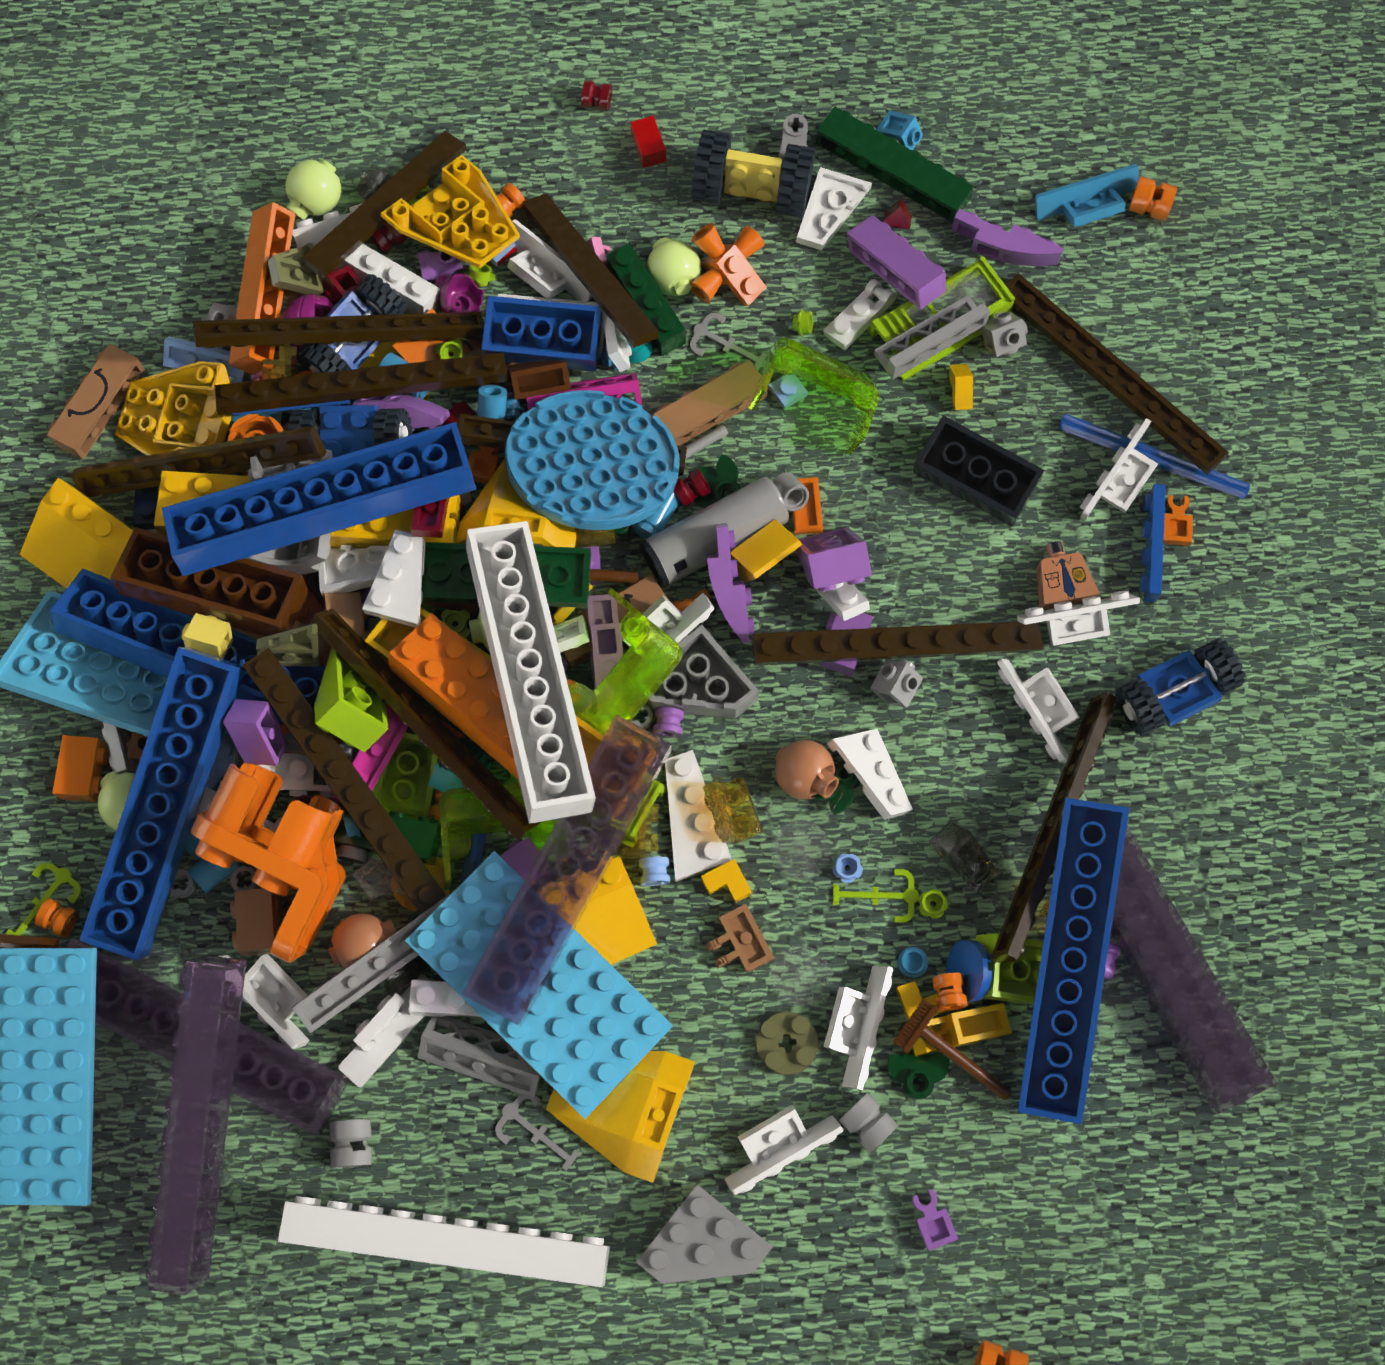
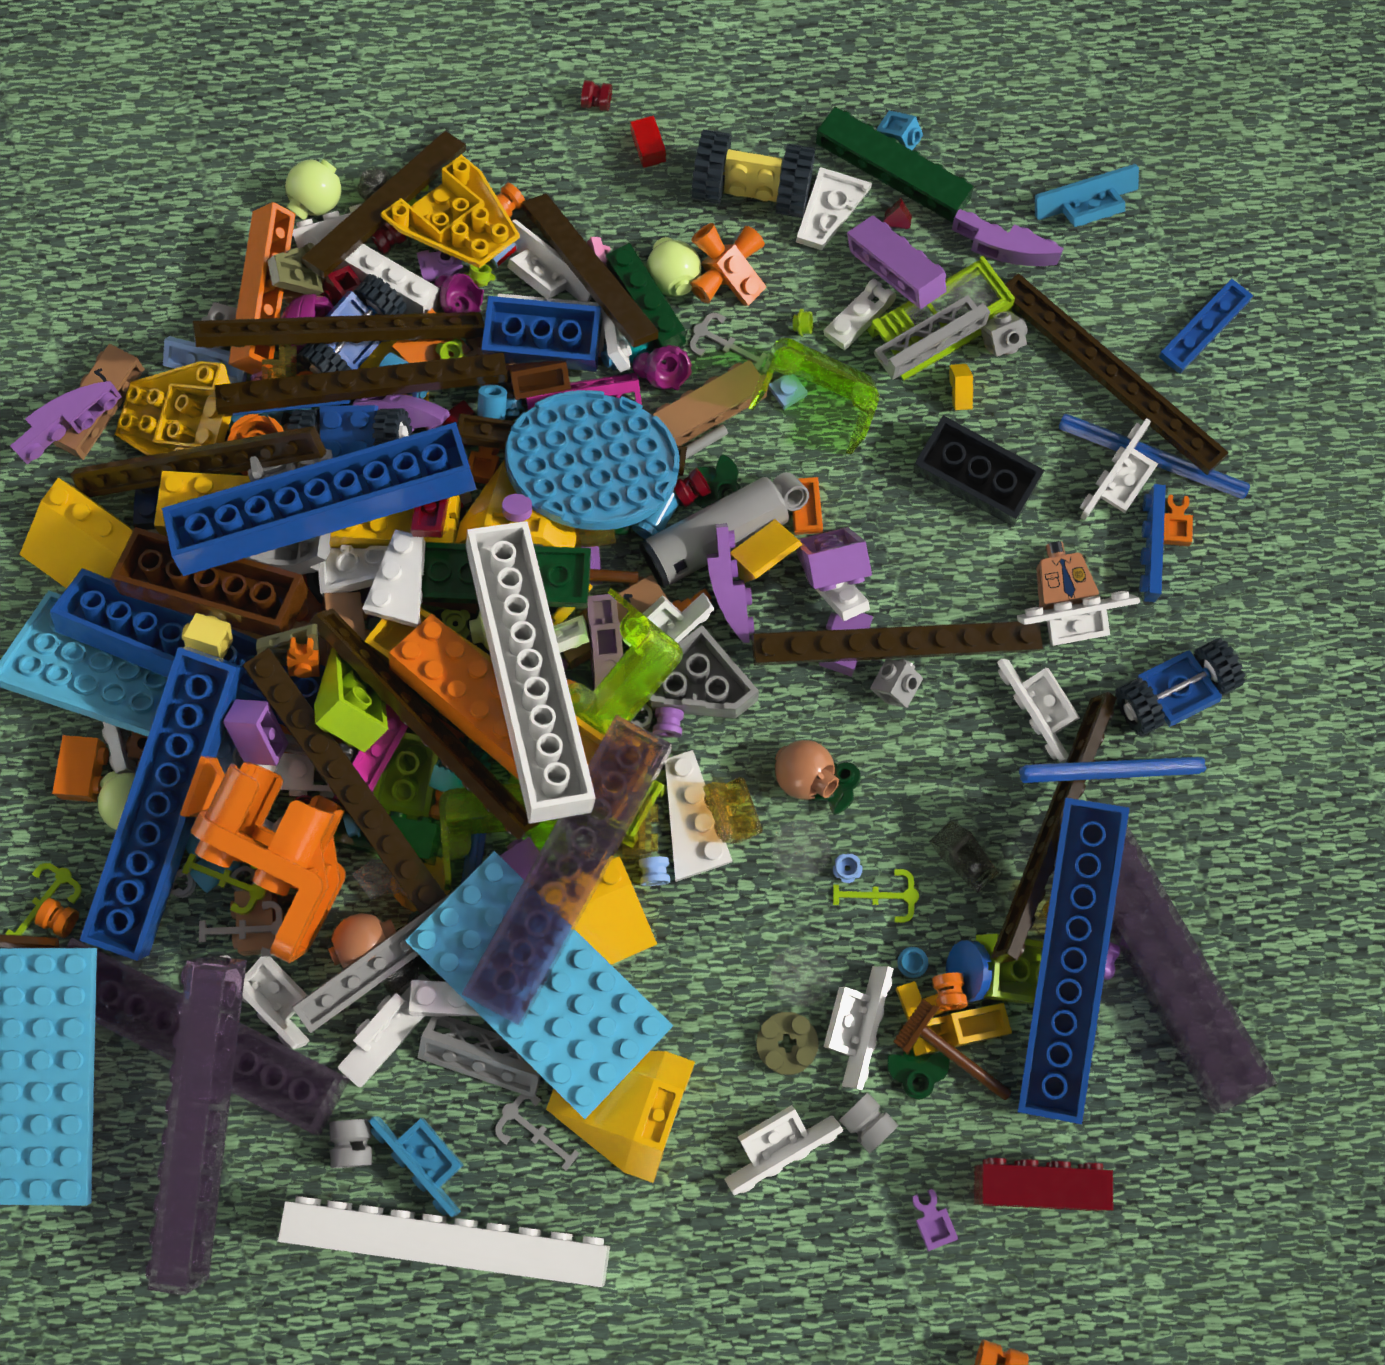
light grey tile [337,845,368,865] -> none
light grey brick [636,1184,773,1284] -> none
yellow piece [701,859,752,903] -> none
medium nougat hinge [705,904,774,973] -> none
light grey piece [779,114,808,165] -> none
white wing [827,729,913,820] -> none
lime plate [918,889,948,919] -> none
orange wheel [1128,176,1177,222] -> none
none -> medium lavender slope [10,381,122,464]
none -> orange slope [180,756,225,817]
none -> lime piece [182,853,266,915]
none -> light grey piece [199,901,283,957]
none -> orange plate [287,637,320,678]
none -> dark azure bracket [369,1116,464,1217]
none -> medium lavender tile [502,494,532,522]
none -> magenta piece [632,345,692,391]
none -> dark red brick [974,1158,1113,1211]
none -> blue axle [1019,757,1206,783]
none -> blue plate [1158,279,1254,374]

